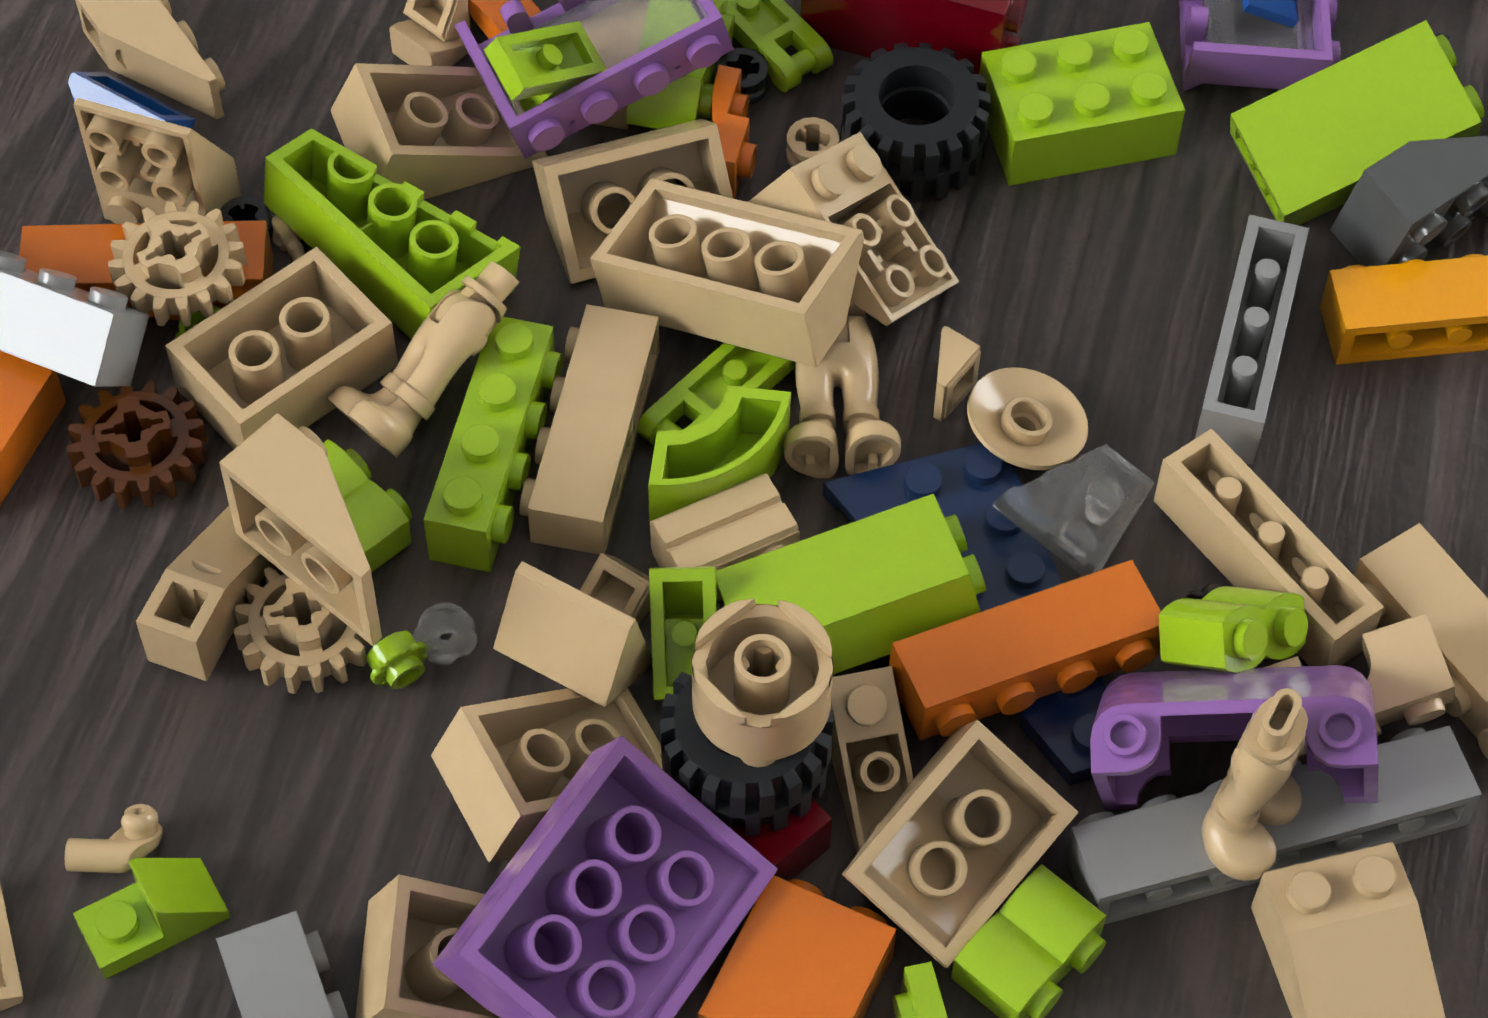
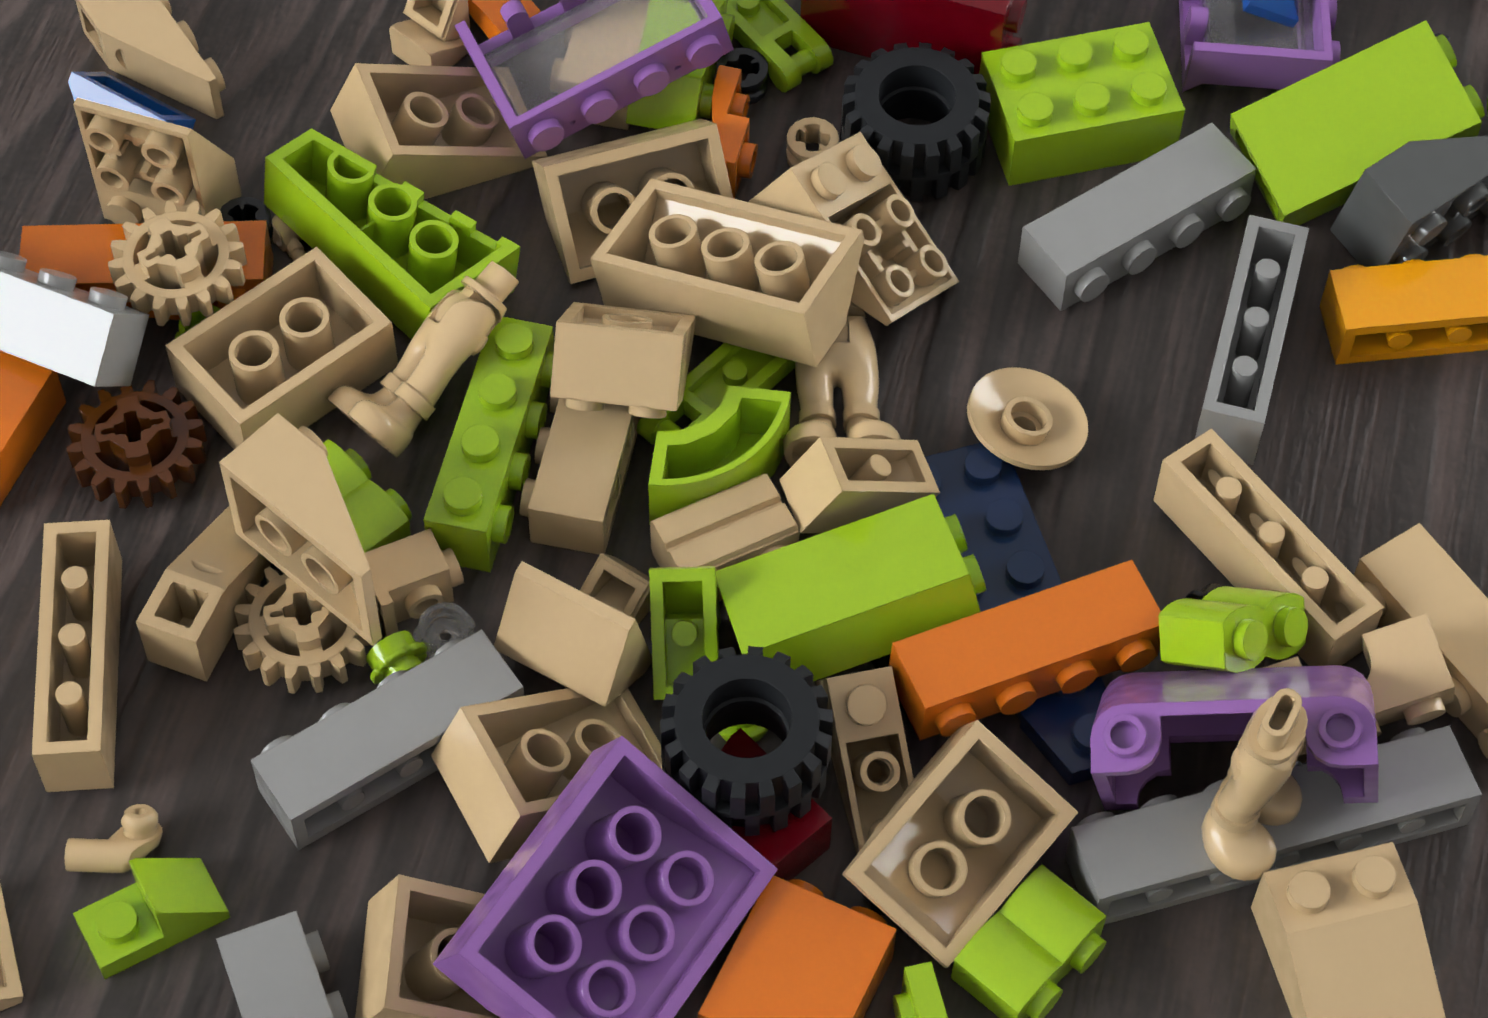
lime slope [484,21,607,112] -> none
tan brick [692,598,833,767] -> none
tan slope [933,326,981,422] -> none
clear wing [993,444,1155,576] -> none
none -> tan brick [32,520,122,792]
none -> light grey brick [251,629,525,850]
none -> tan brick [365,528,464,637]
none -> tan slope [550,302,696,418]
none -> tan slope [779,437,940,533]
none -> light grey brick [1018,123,1257,311]

